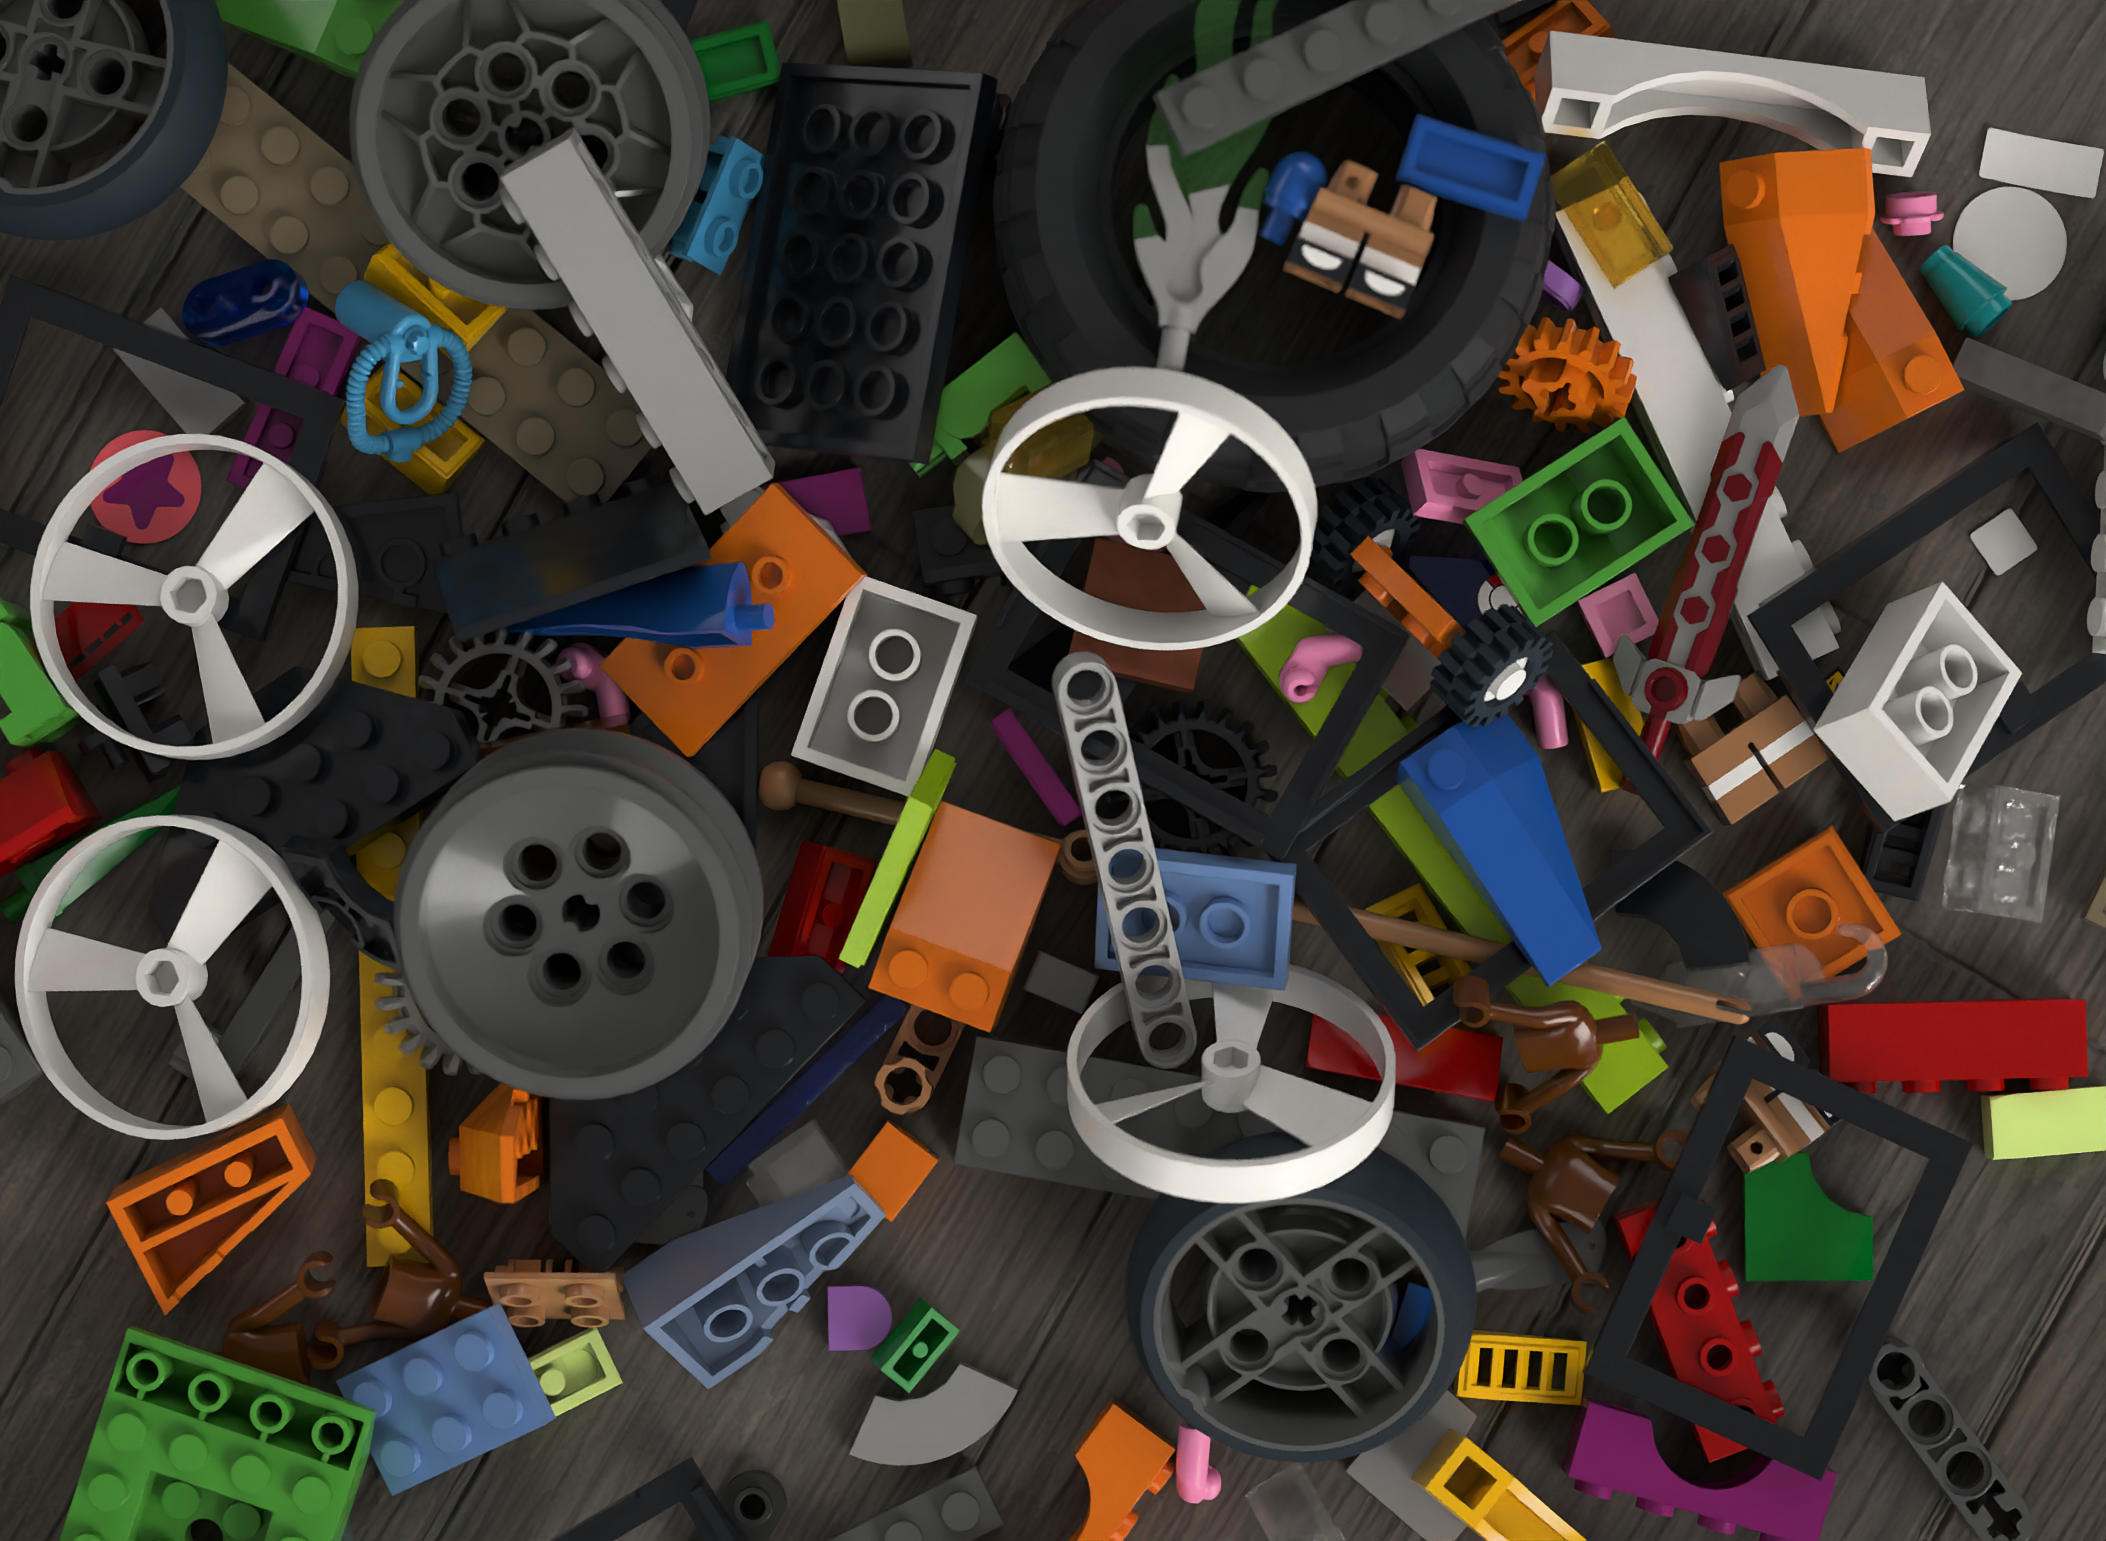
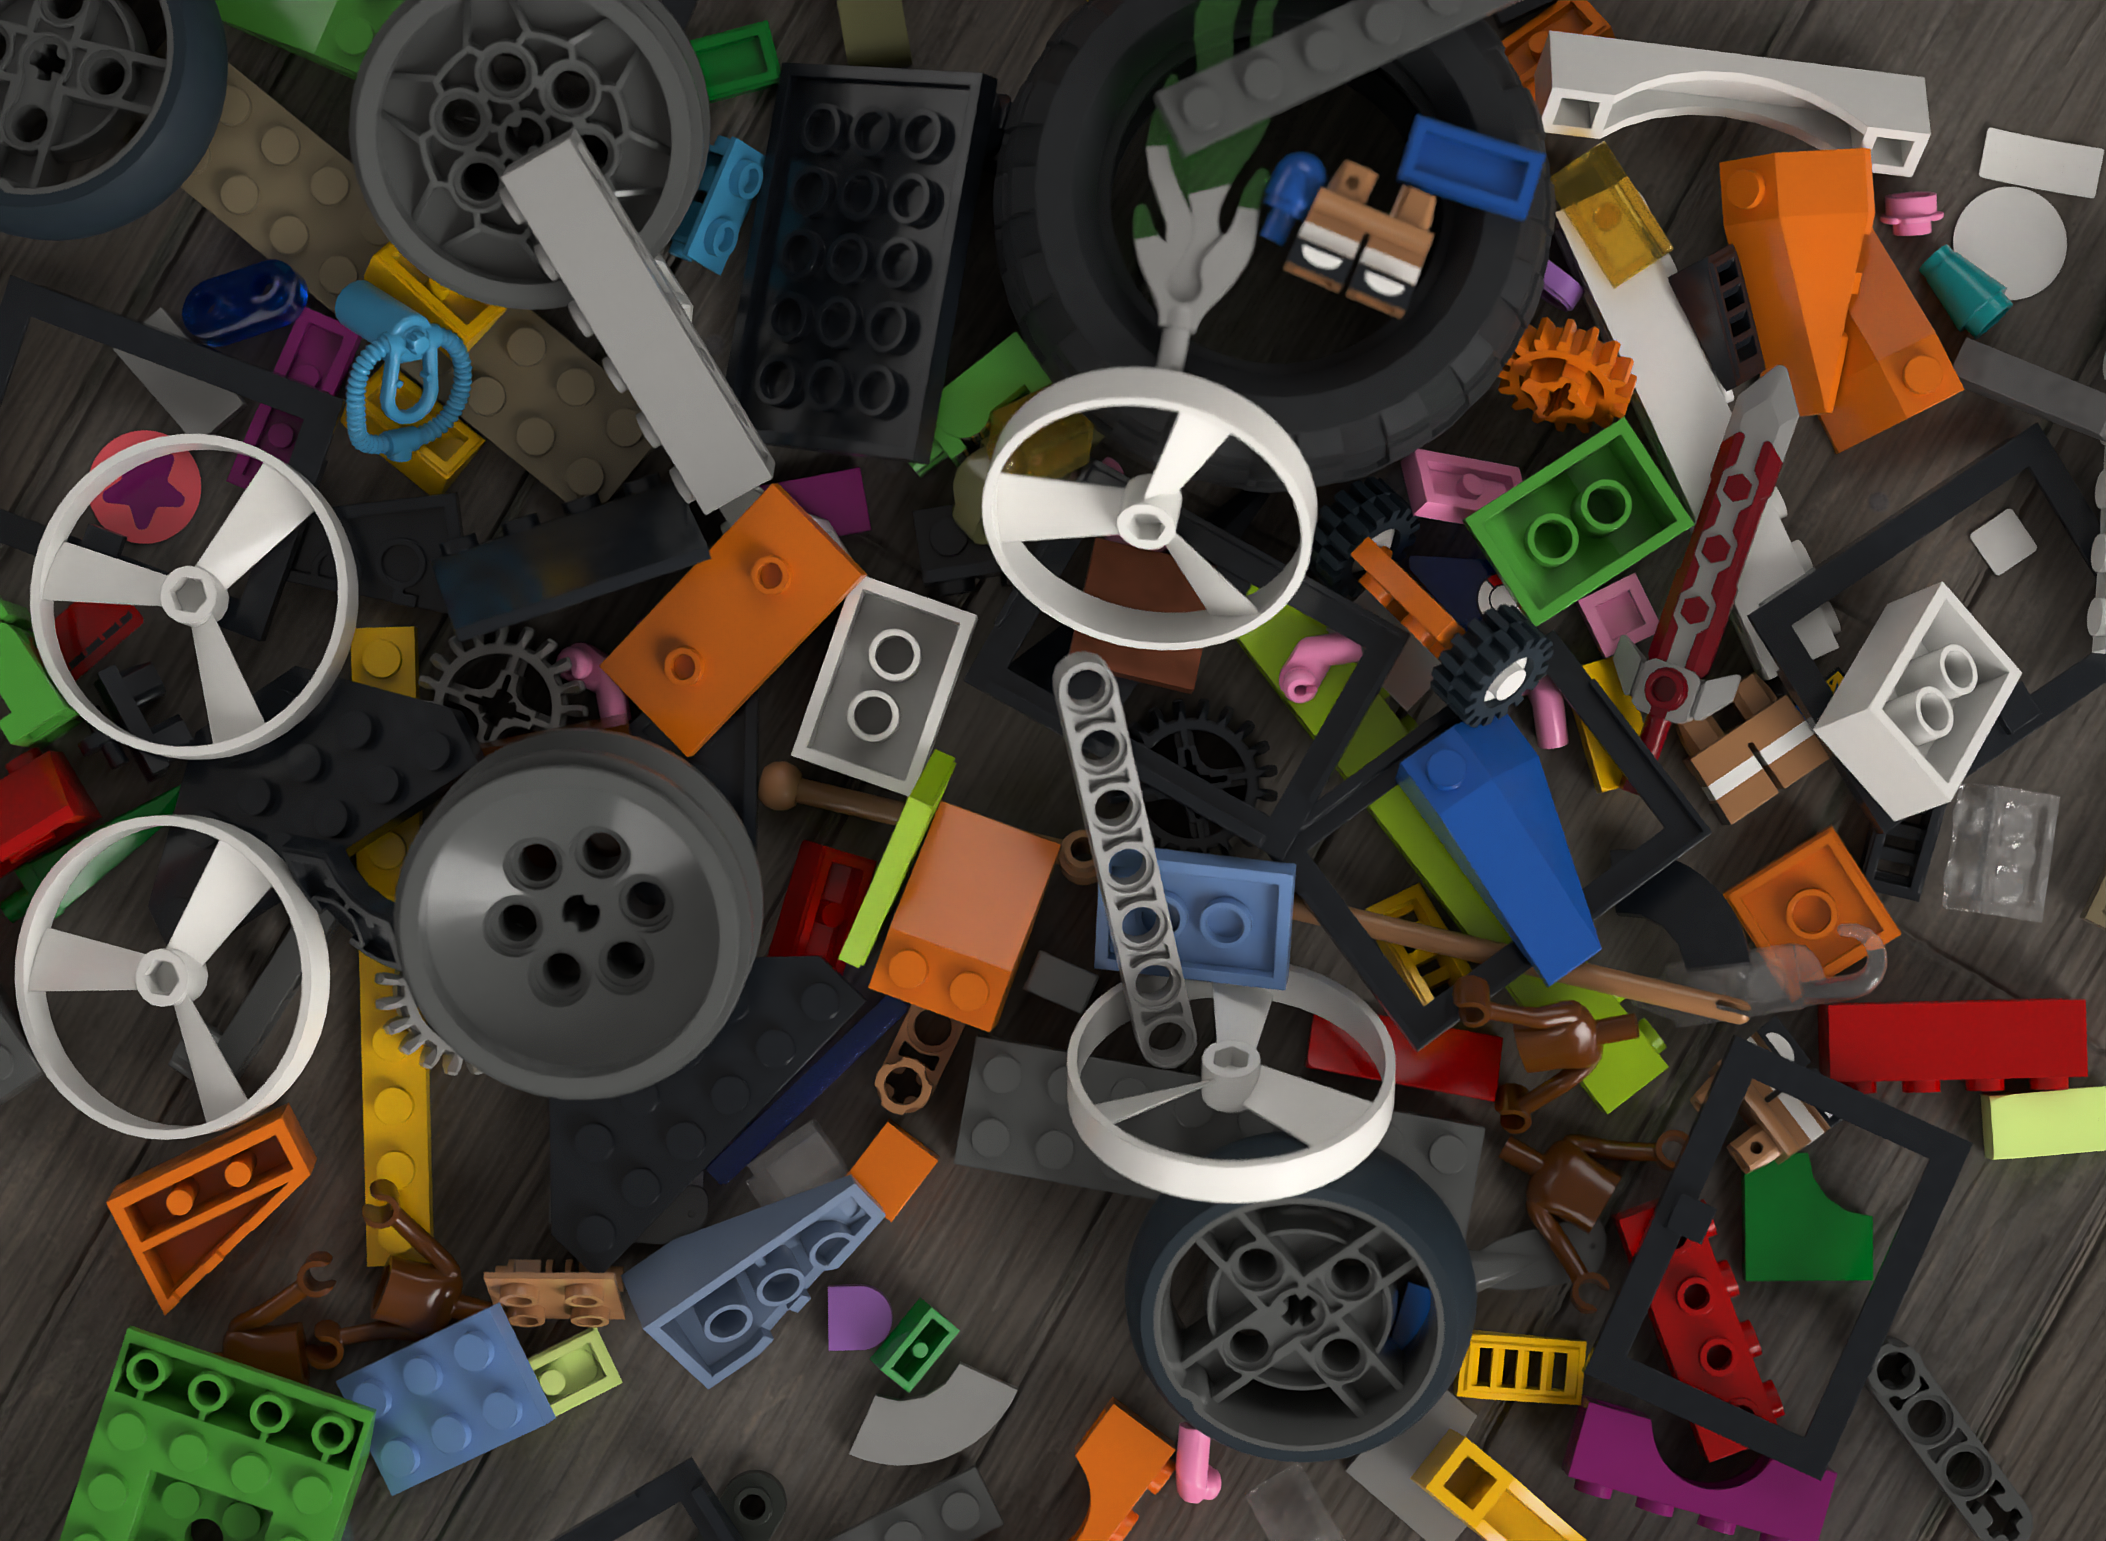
orange wedge [448,1082,545,1203] -> none
blue piece [506,562,774,649] -> none
magenta tile [990,708,1082,827] -> none

